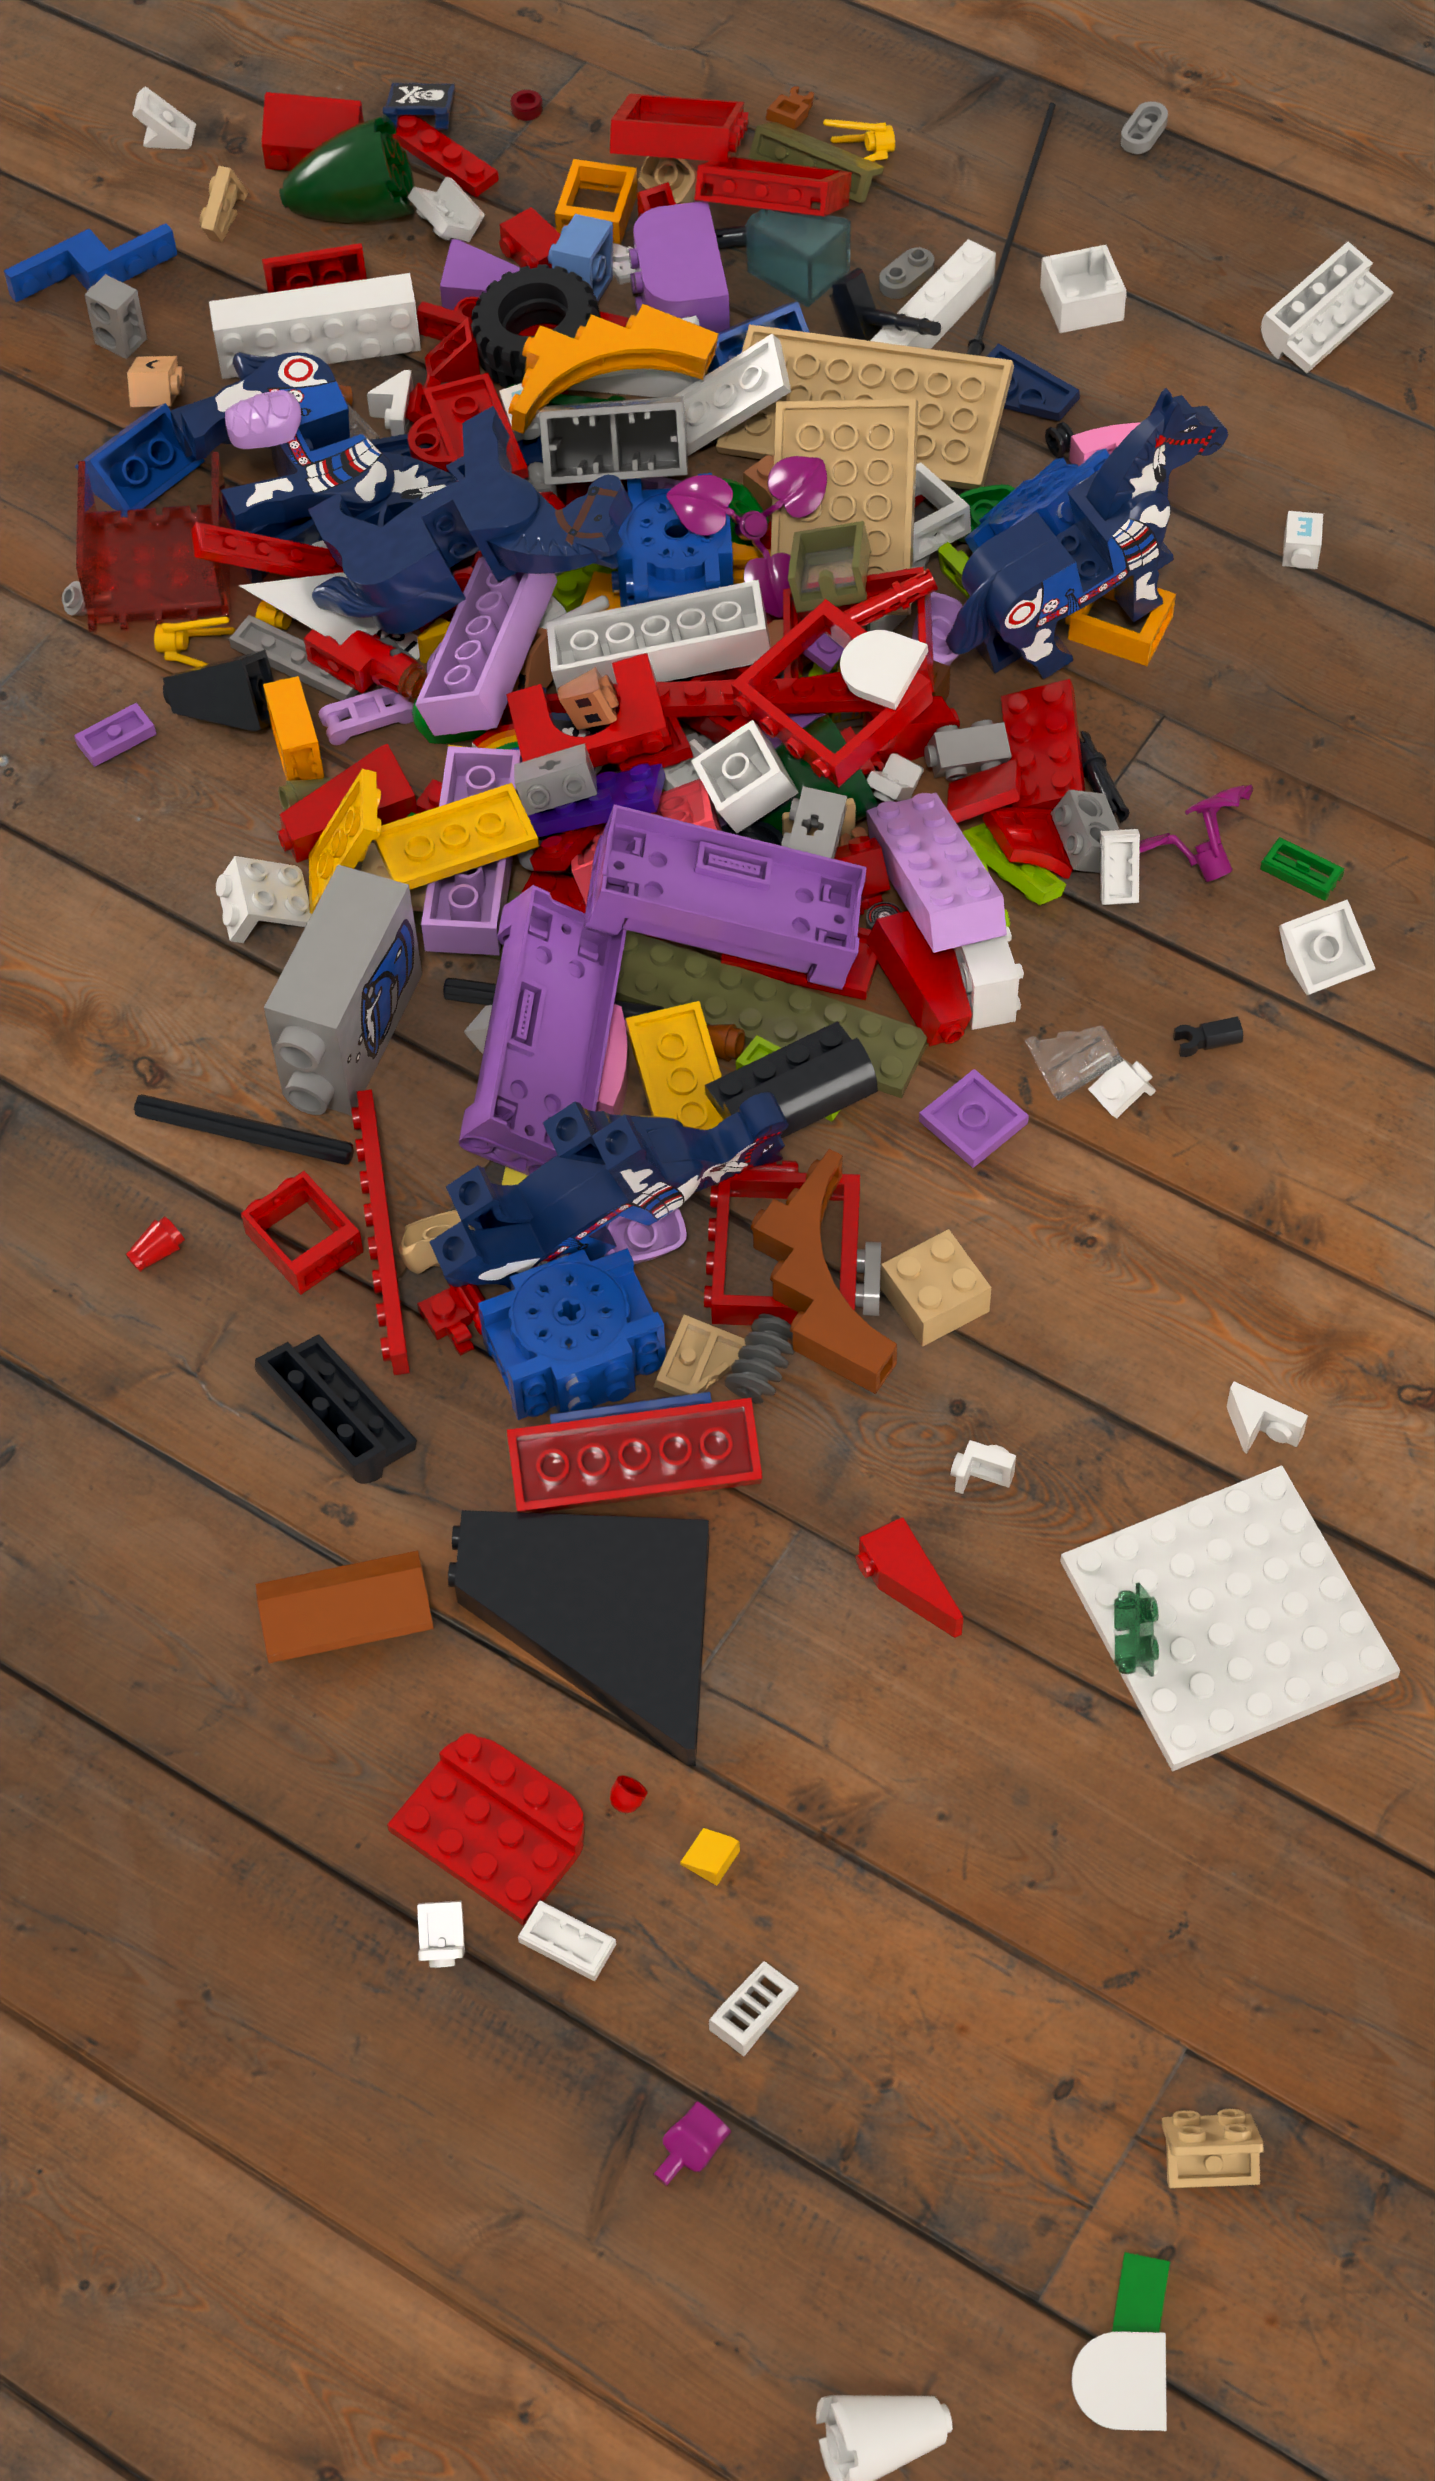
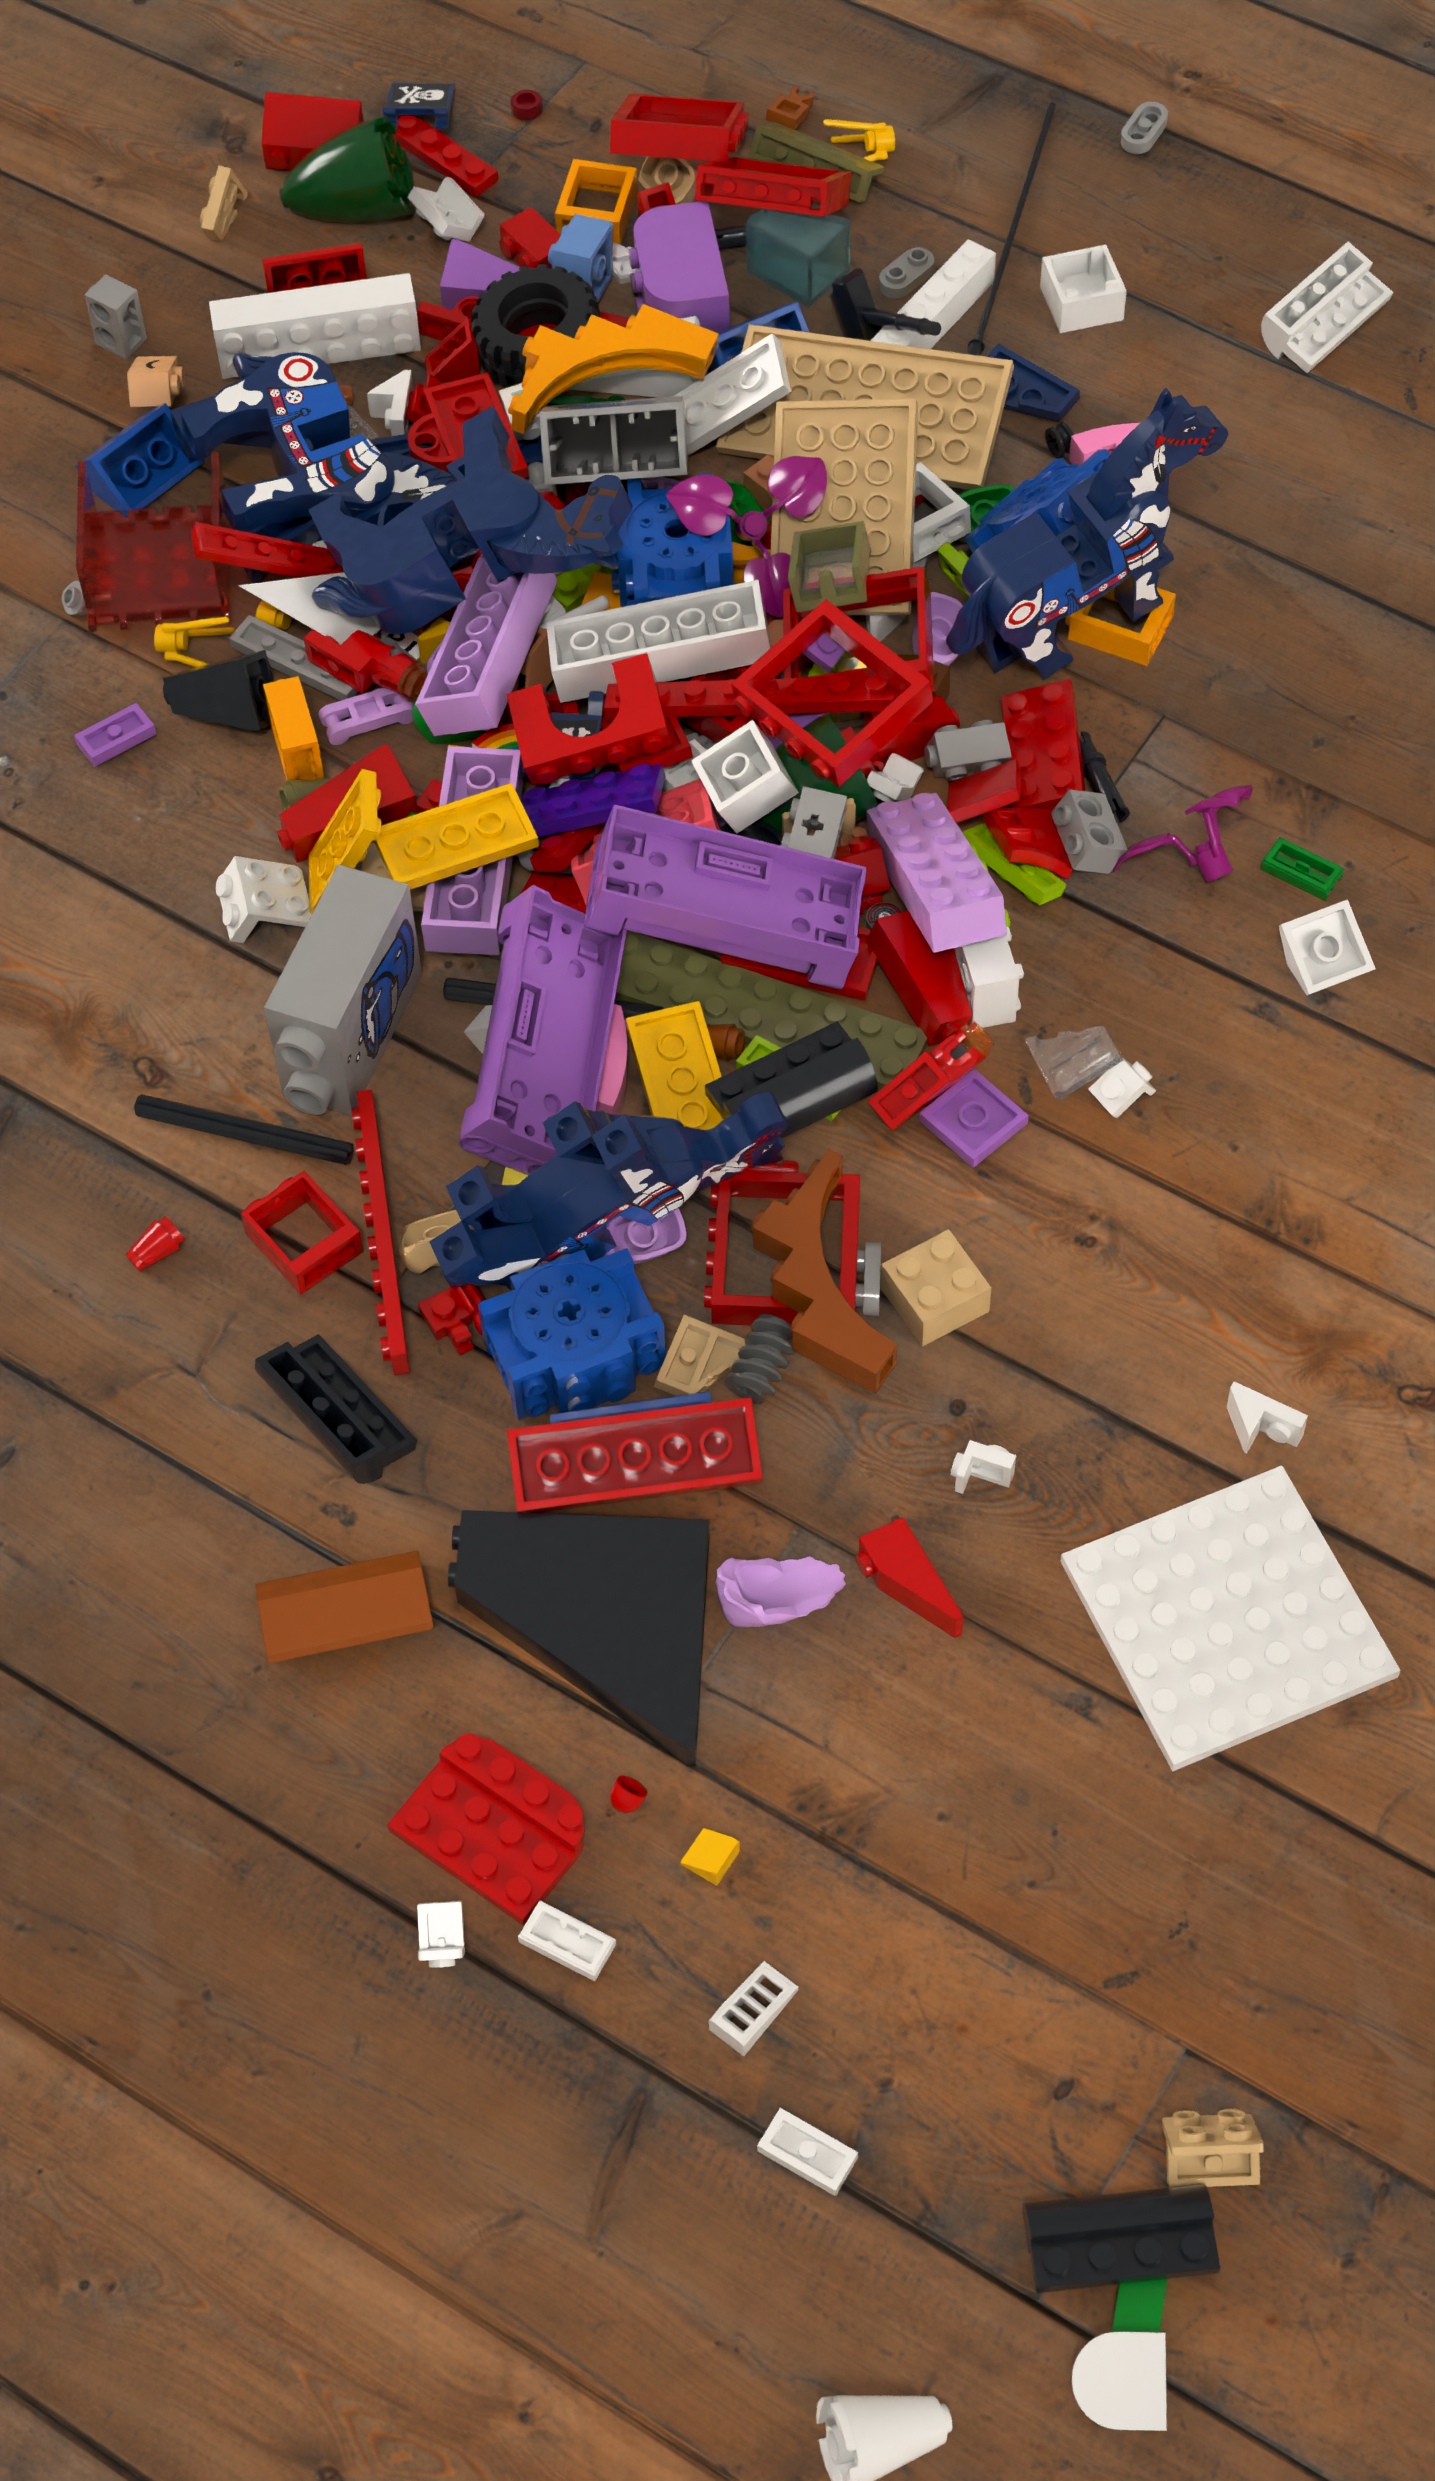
blue bracket [4,223,177,302] -> none
white slope [132,86,196,149] -> none
lavender piece [225,390,301,449] -> none
light grey brick [514,743,597,816] -> none
nougat slope [558,667,619,730] -> none
magenta piece [653,2101,731,2186] -> none
white tile [840,630,928,710] -> none
red pin [843,569,938,627] -> none
white plate [1100,829,1140,905] -> none
clear green hinge [1114,1582,1159,1677] -> none
black bar [1173,1016,1243,1057] -> none
white brick [1282,511,1323,569] -> none
none -> lavender hair [715,1556,846,1628]
none -> white plate [757,2108,858,2196]
none -> red plate [868,1021,995,1131]
none -> black brick [1022,2184,1220,2293]

